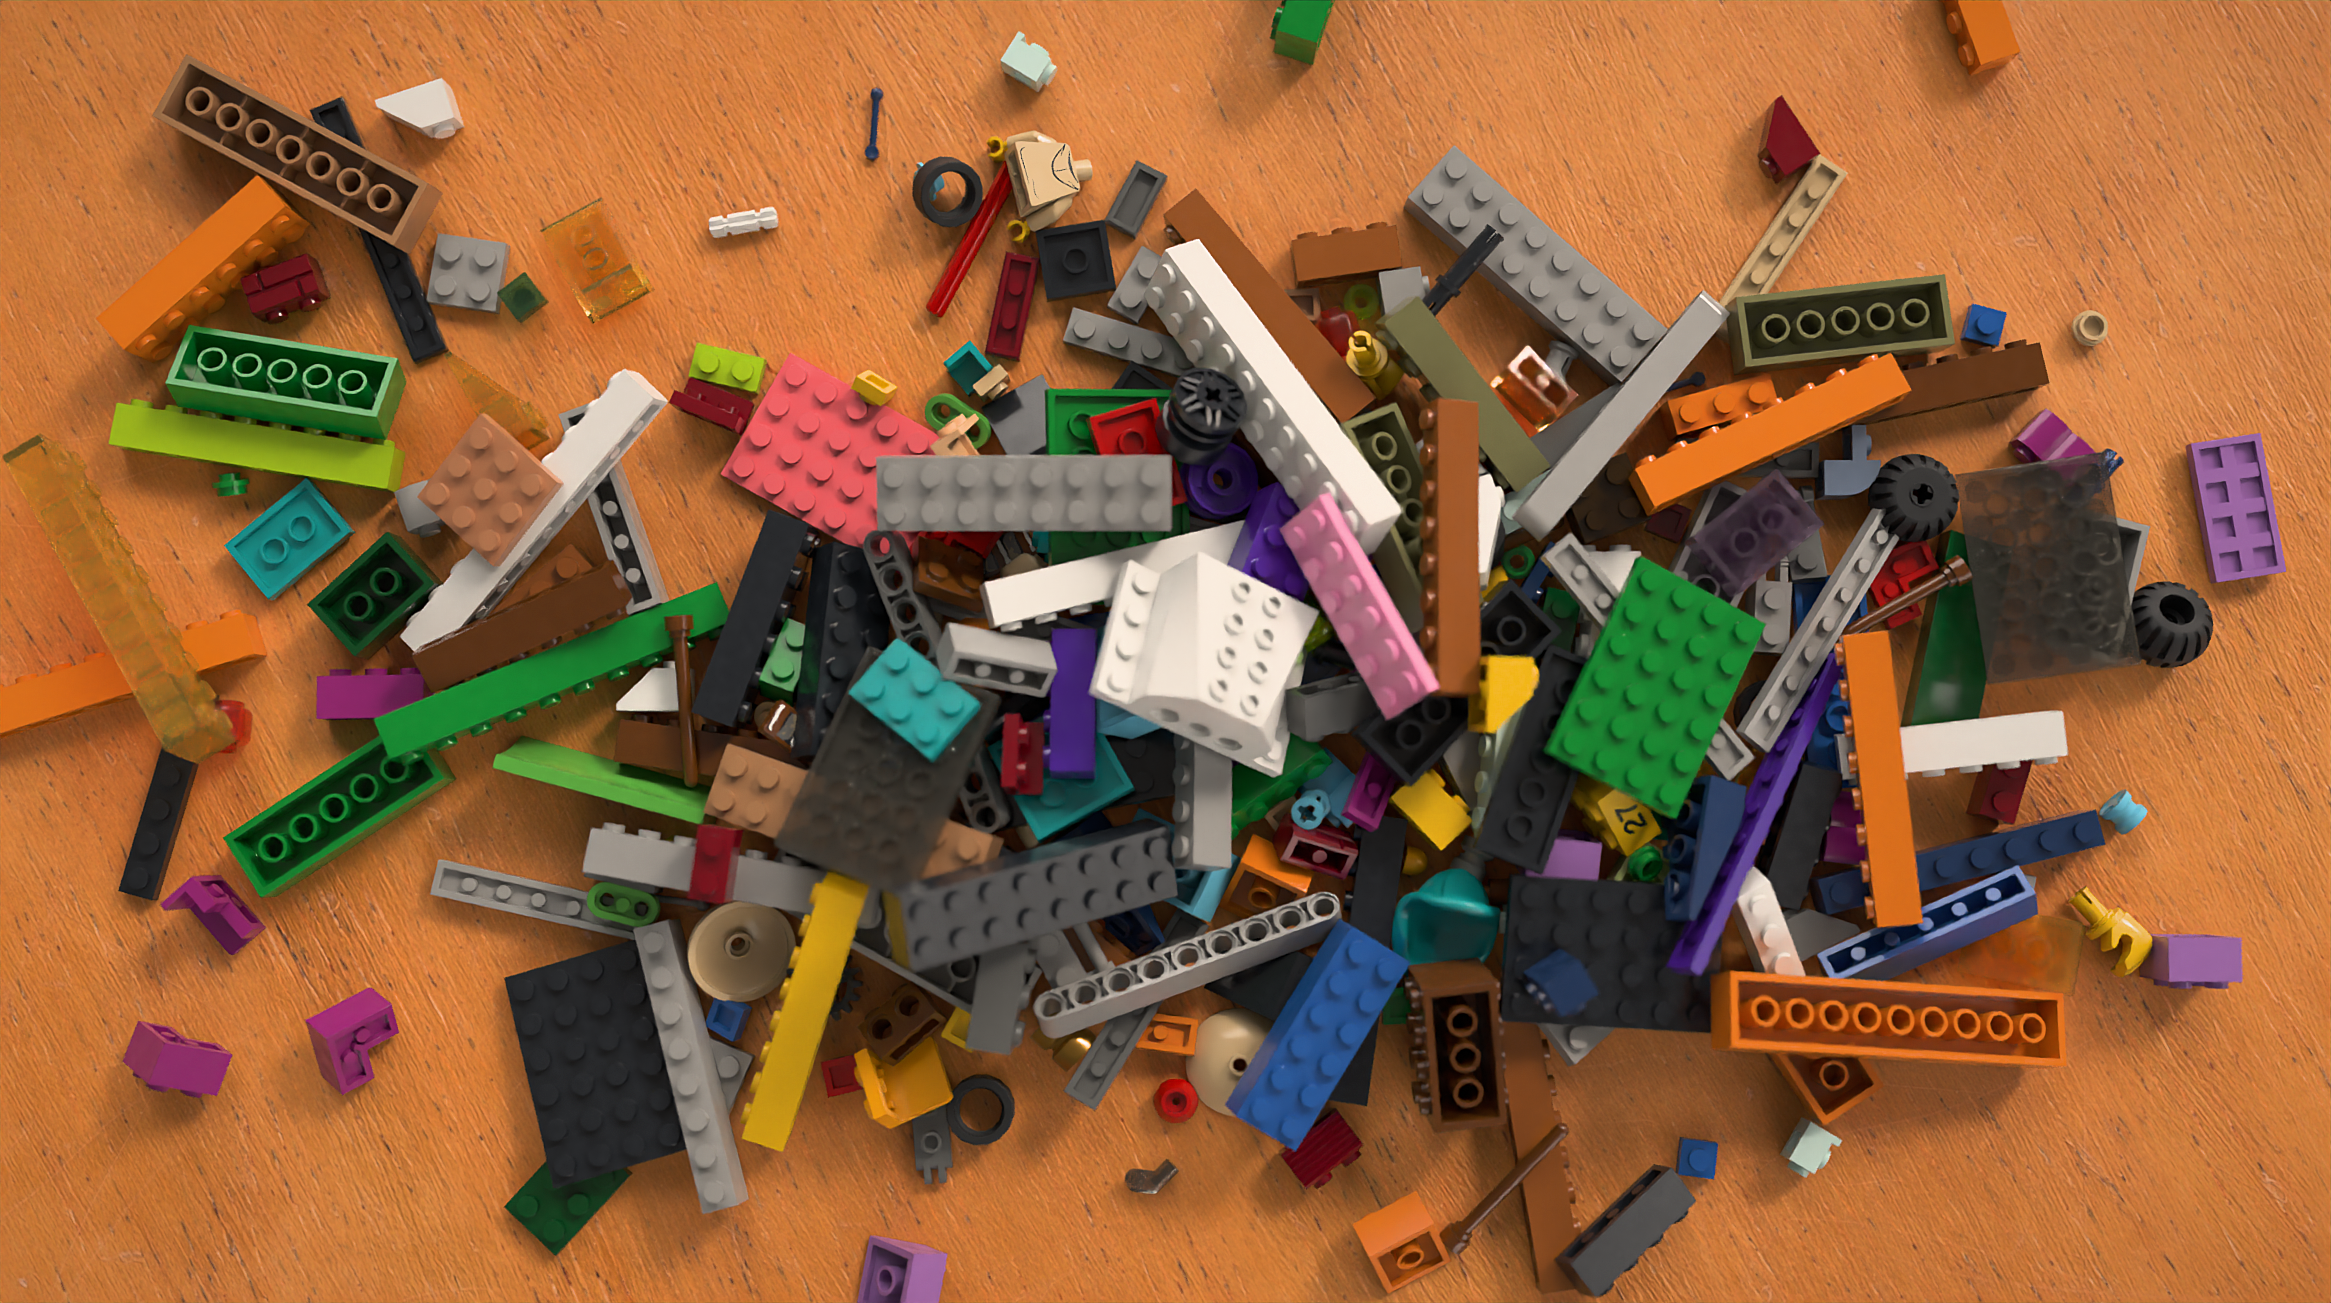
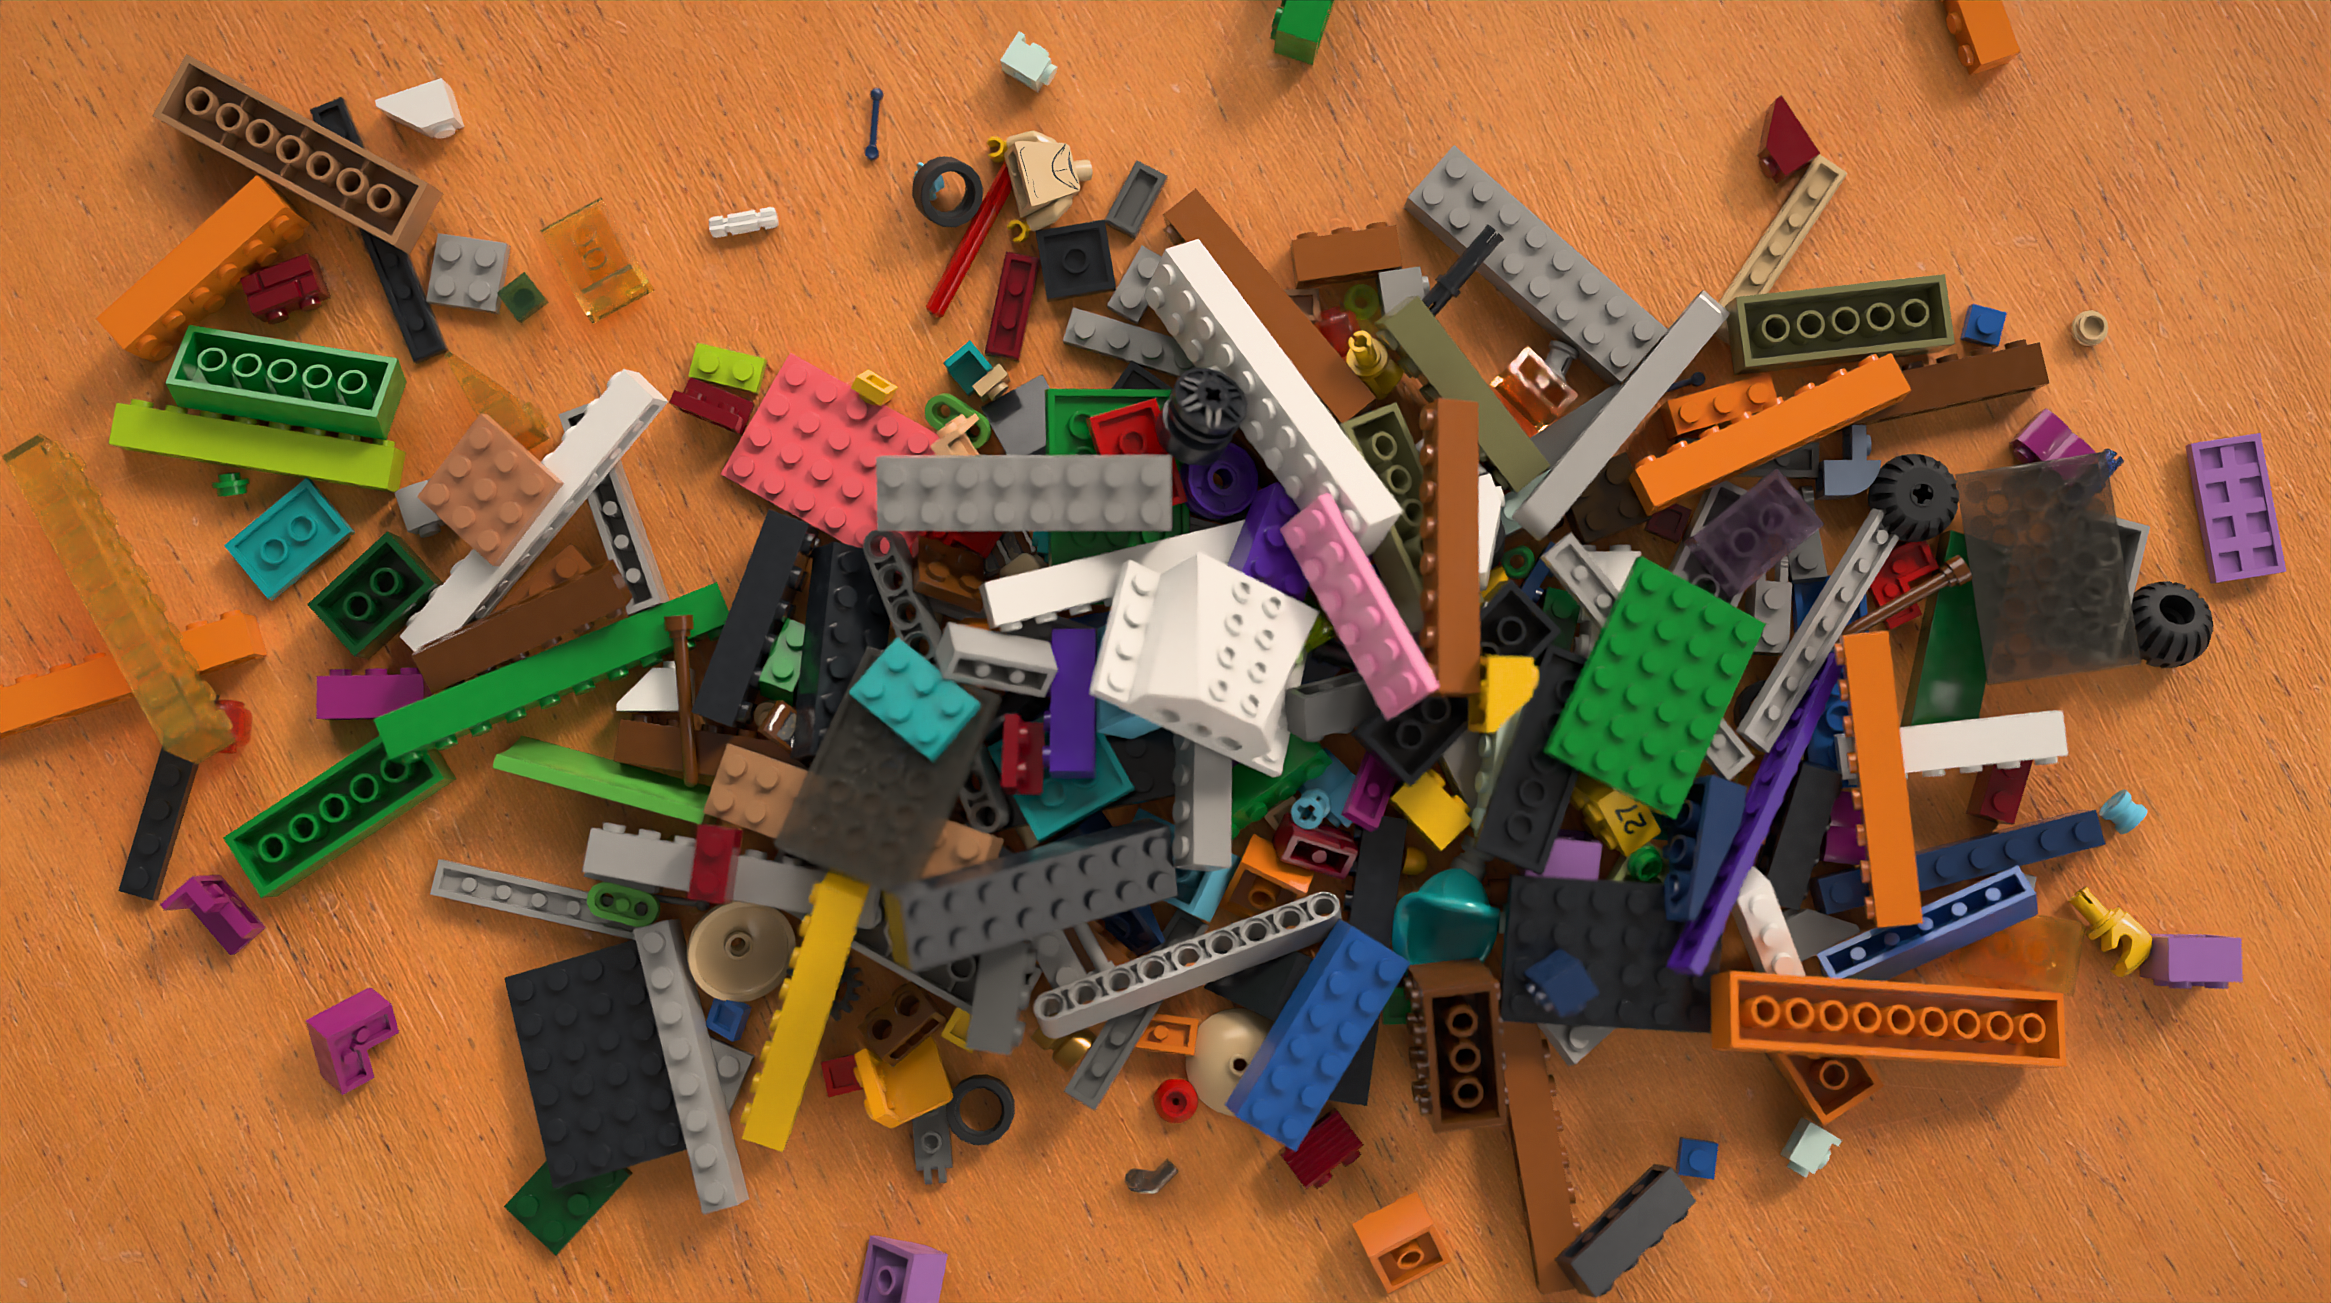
magenta brick [122,1021,232,1098] -> none
reddish brown piece [1439,1122,1569,1255] -> none

